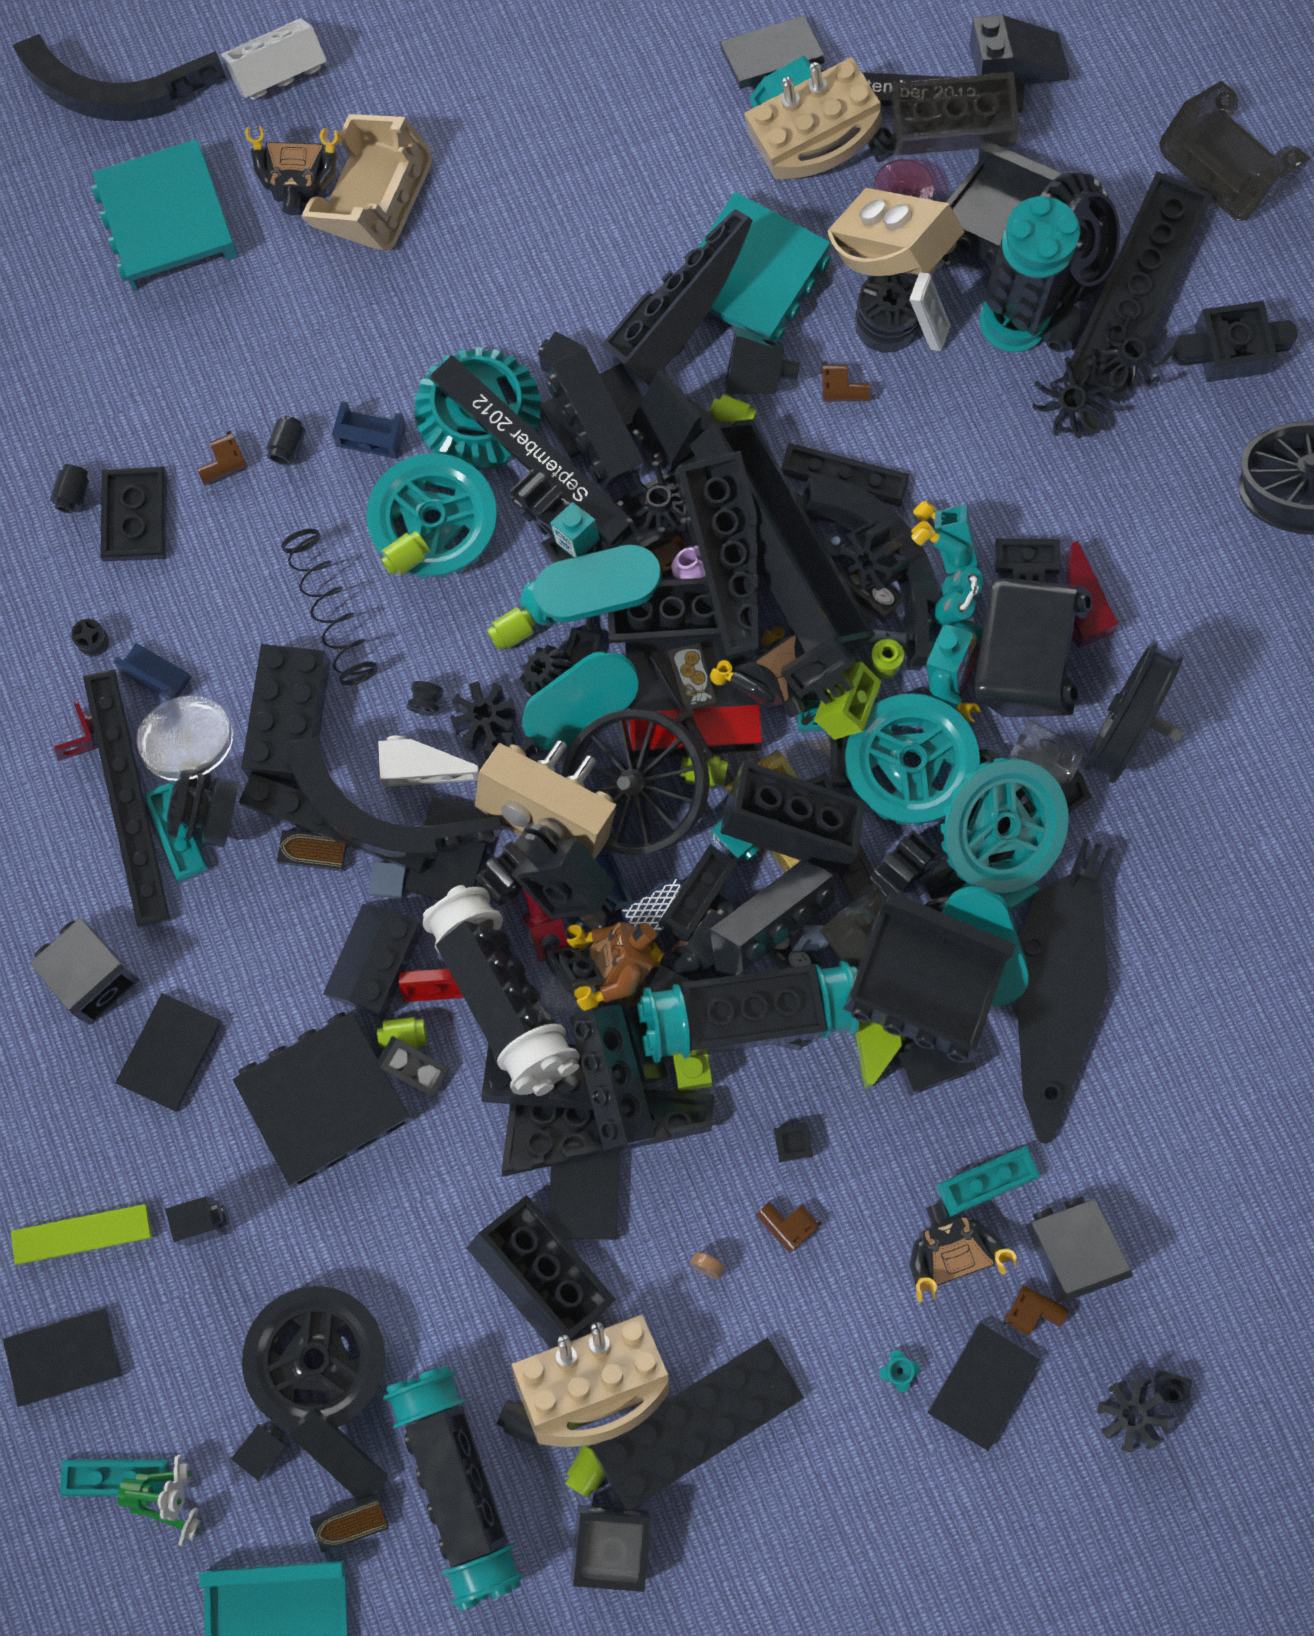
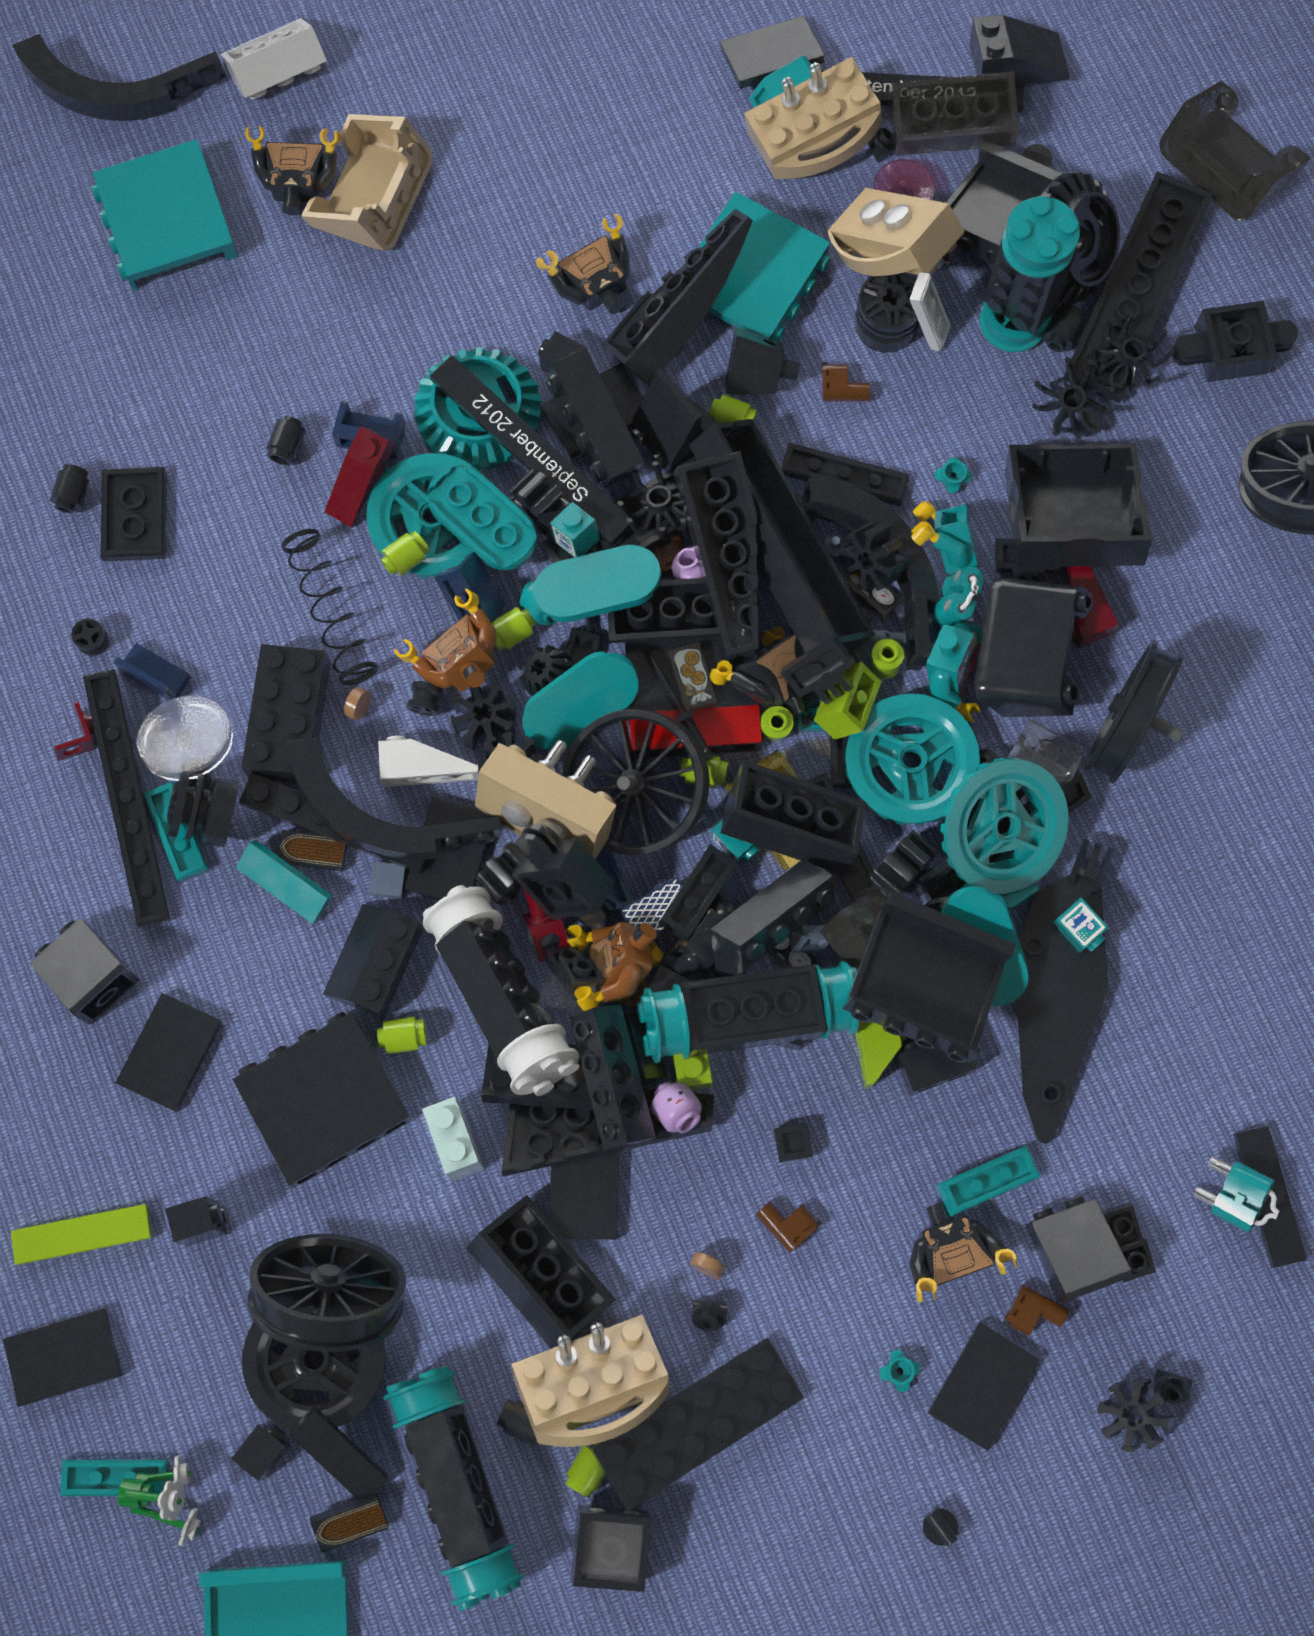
reddish brown piece [196,431,248,486] -> none
black piece [375,1036,450,1098] -> none
red plate [399,967,464,1002] -> none
none -> teal tile [236,840,332,924]
none -> black wheel [247,1234,406,1352]
none -> dark red slope [324,427,396,527]
none -> medium nougat tile [344,687,371,721]
none -> dark orange torso [394,589,497,692]
none -> light aqua brick [422,1096,484,1181]
none -> teal tile [428,466,537,570]
none -> dark blue panel [434,552,505,622]
none -> torso [536,214,630,314]
none -> lavender head [651,1082,702,1133]
none -> black plate [692,1300,728,1331]
none -> lime brick [760,706,793,742]
none -> black plate [922,1508,958,1547]
none -> teal plate [934,457,972,494]
none -> black tile [1005,443,1152,567]
none -> clear smoke tile [1022,144,1052,168]
none -> brick [1053,898,1109,953]
none -> black slope [1101,1202,1156,1282]
none -> teal piece [1194,1156,1280,1233]
none -> black tile [1233,1126,1307,1268]

